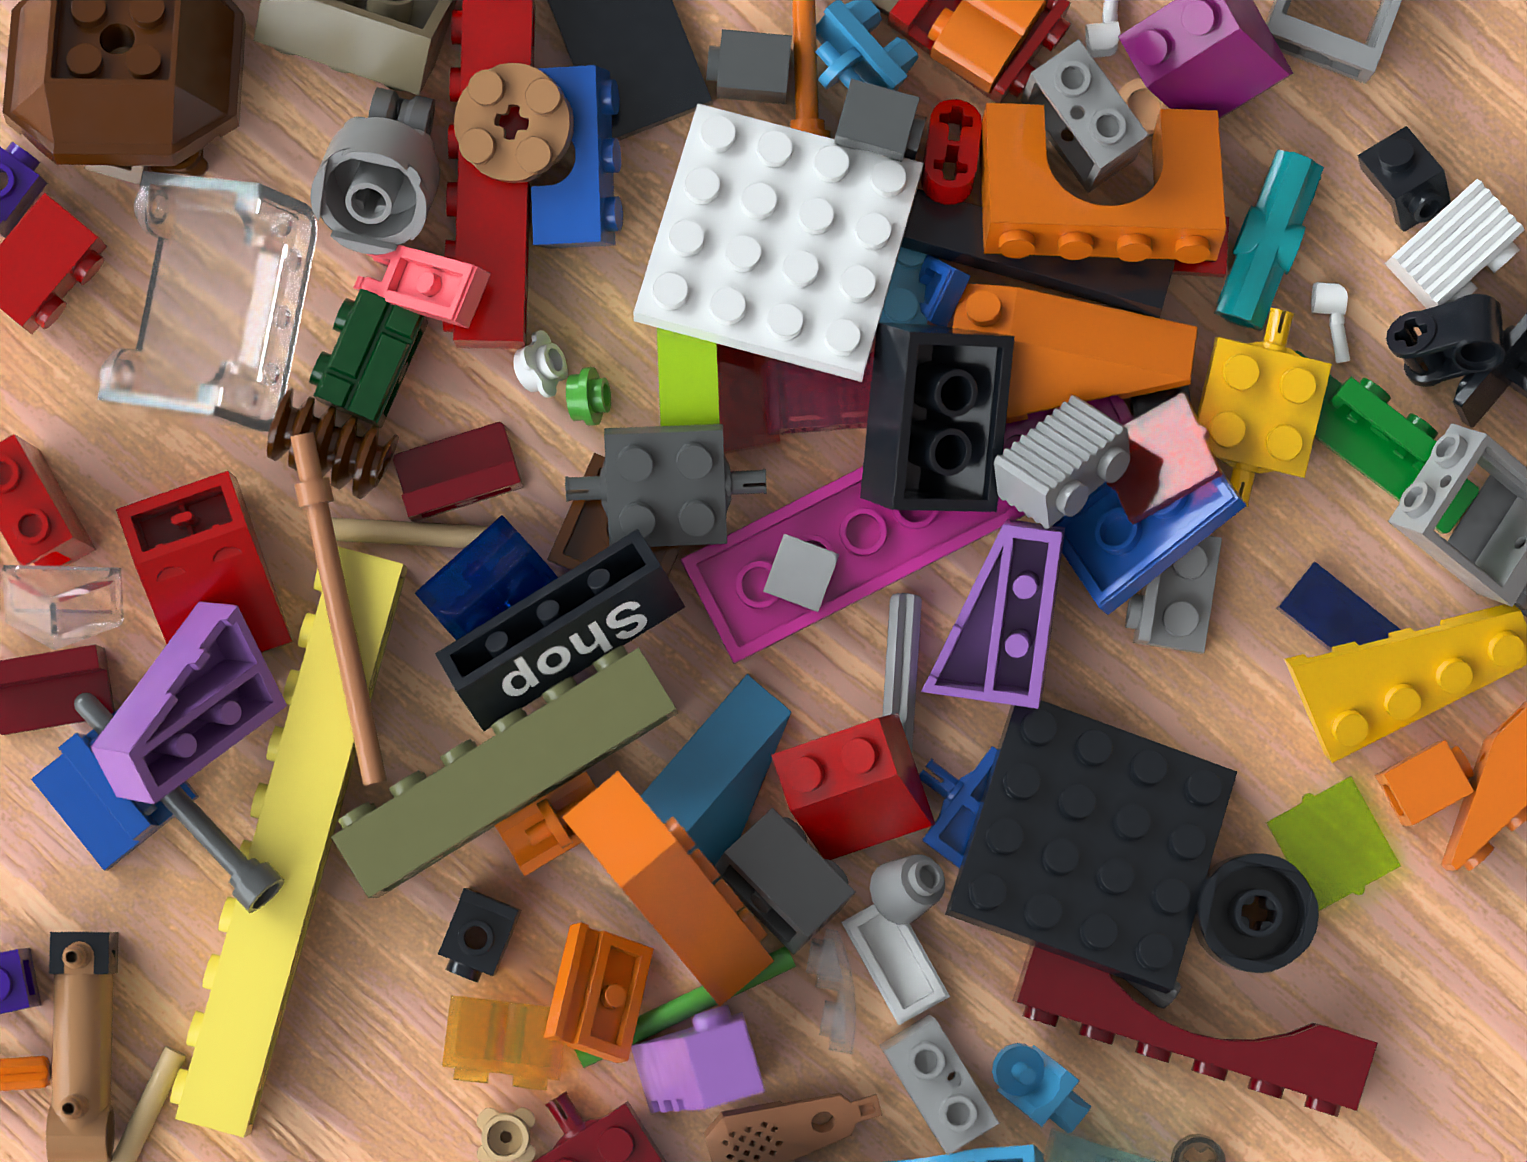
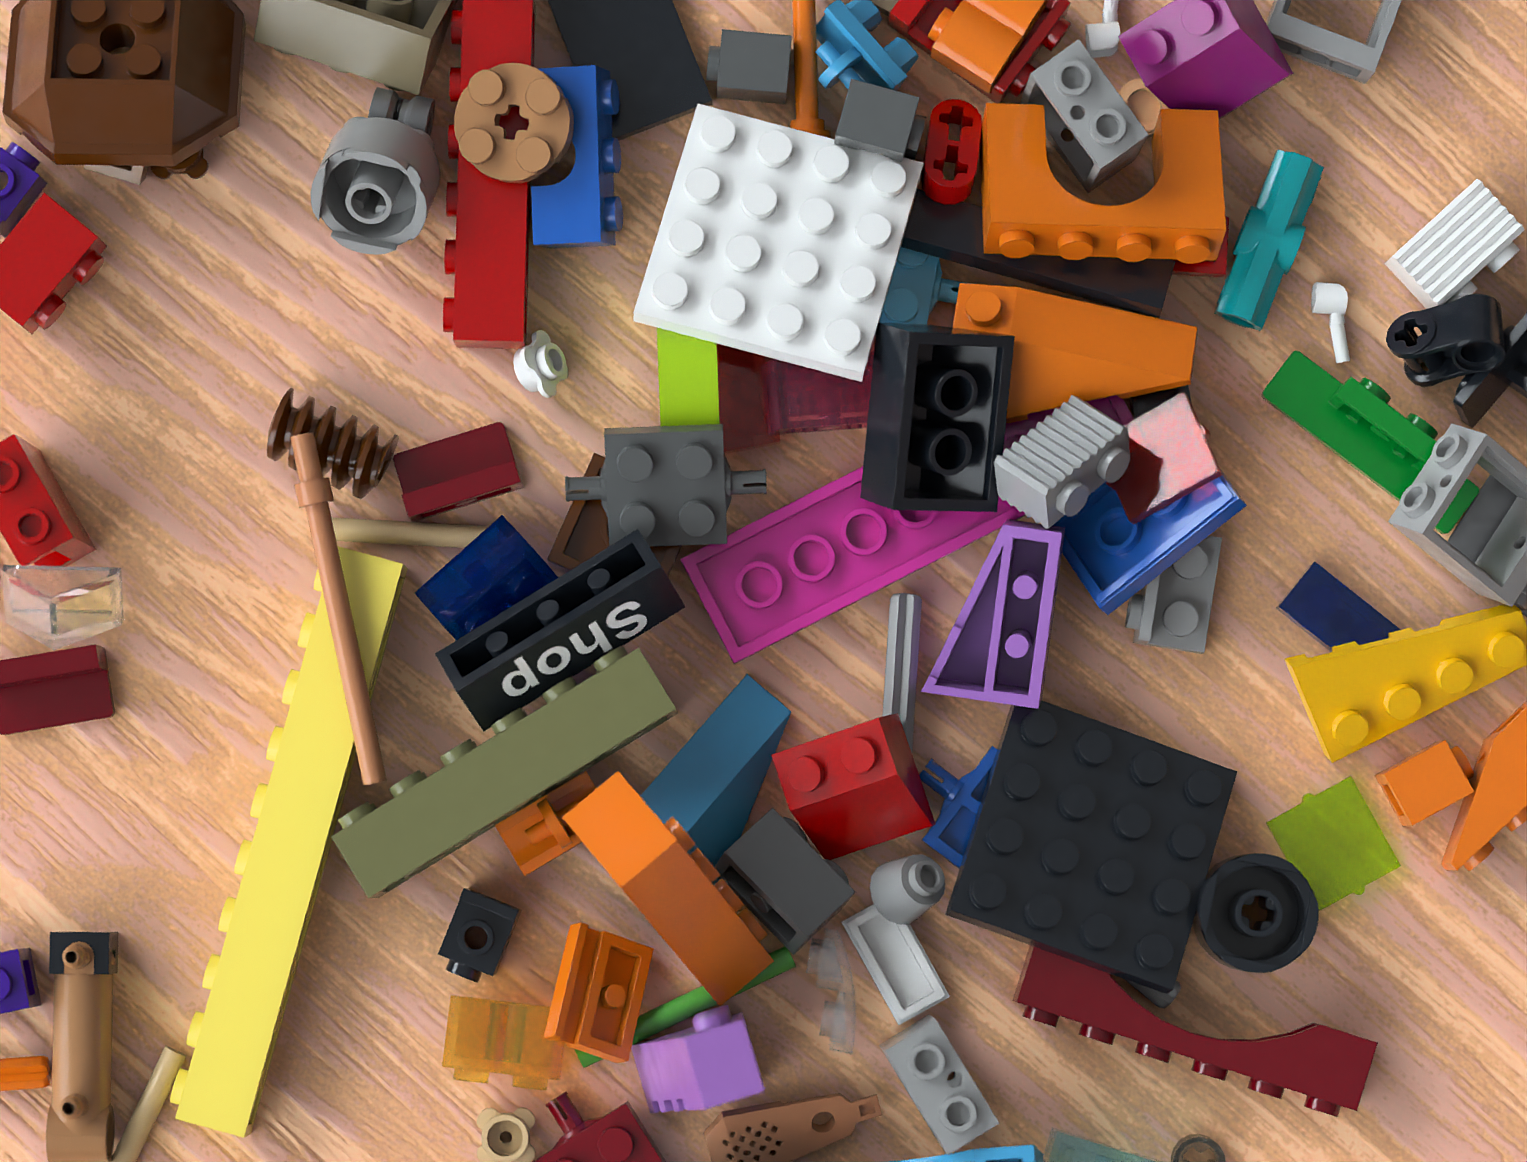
blue bracket [31,709,199,871] -> none
dark grey piece [74,692,284,913] -> none
medium lavender wedge [91,601,287,804] -> none
clear windscreen [97,171,317,432] -> none
red slope [116,470,293,653] -> none
dark green brick [309,289,428,428] -> none
coral hinge [353,245,490,329] -> none
bright green plate [566,367,611,426] -> none
light grey slope [763,534,839,612] -> none
blue tile [918,255,971,327] -> none
dark azure hips [992,1043,1091,1134] -> none
yellow plate [1193,308,1332,507] -> none
black bracket [1358,126,1451,231] -> none

